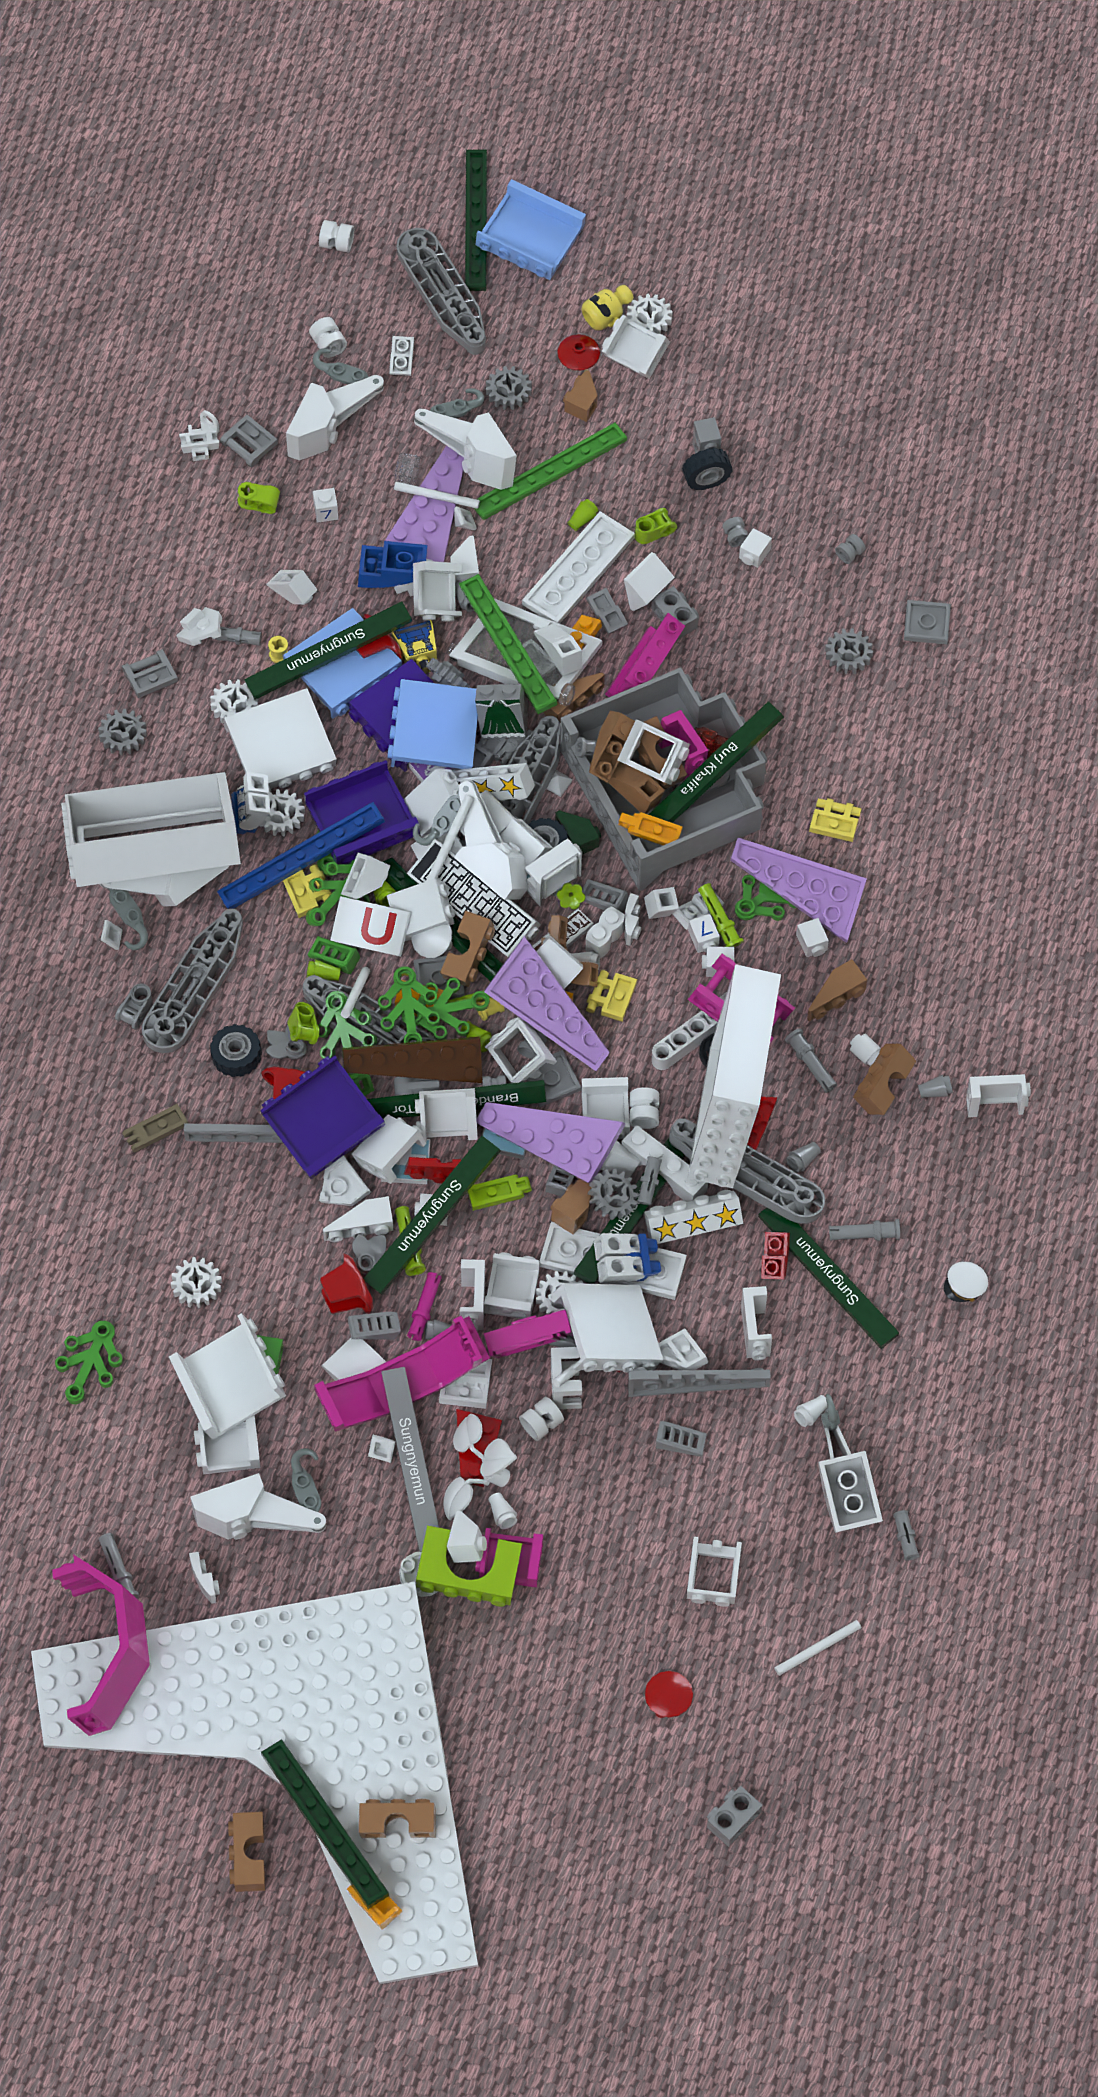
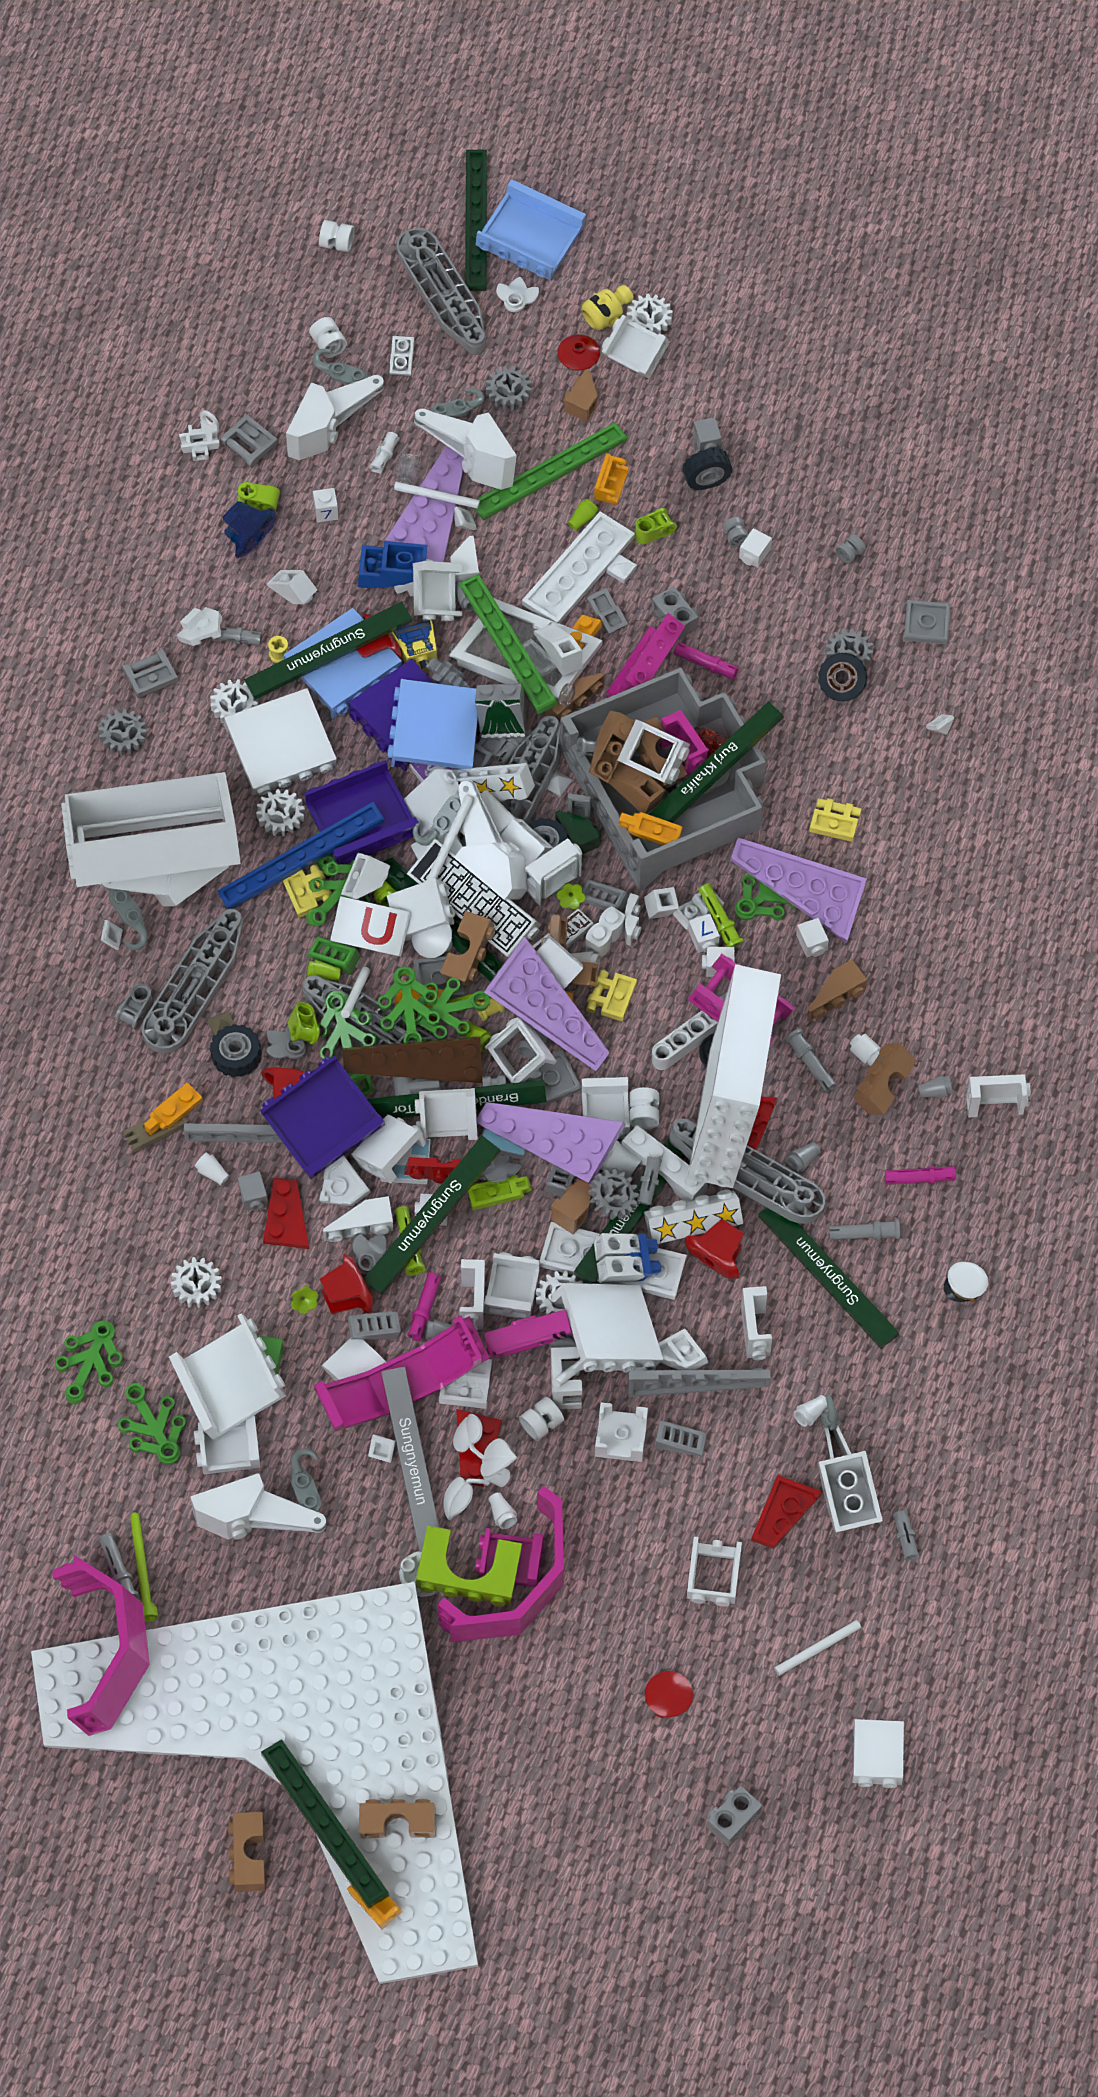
white slope [189,1552,220,1604] -> none
white hips [231,772,270,835] -> none
white slope [447,1511,487,1563] -> none
white slope [624,552,675,611] -> none
slope [761,1232,790,1280] -> none
none -> bright green plant [118,1383,186,1464]
none -> lime piece [130,1512,158,1622]
none -> light orange hinge [144,1083,203,1136]
none -> white cone [195,1152,230,1186]
none -> dark tan slope [207,1011,234,1035]
none -> clear blue piece [223,501,276,558]
none -> light grey brick [237,1171,268,1211]
none -> red wing [263,1178,309,1249]
none -> lime plant [291,1286,319,1314]
none -> white pin [369,432,400,474]
none -> dark pink panel [438,1485,564,1642]
none -> light grey plate [479,1155,521,1182]
none -> white plate [496,277,539,312]
none -> light grey slope [567,793,592,819]
none -> light orange hinge [594,453,629,505]
none -> white panel [595,1402,648,1462]
none -> white tile [606,554,637,584]
none -> dark pink pin [674,642,739,680]
none -> red piece [685,1219,743,1279]
none -> red wing [751,1475,822,1549]
none -> black wheel [818,653,868,702]
none -> white panel [852,1719,904,1788]
none -> dark pink pin [885,1166,956,1185]
none -> white slope [926,714,954,734]

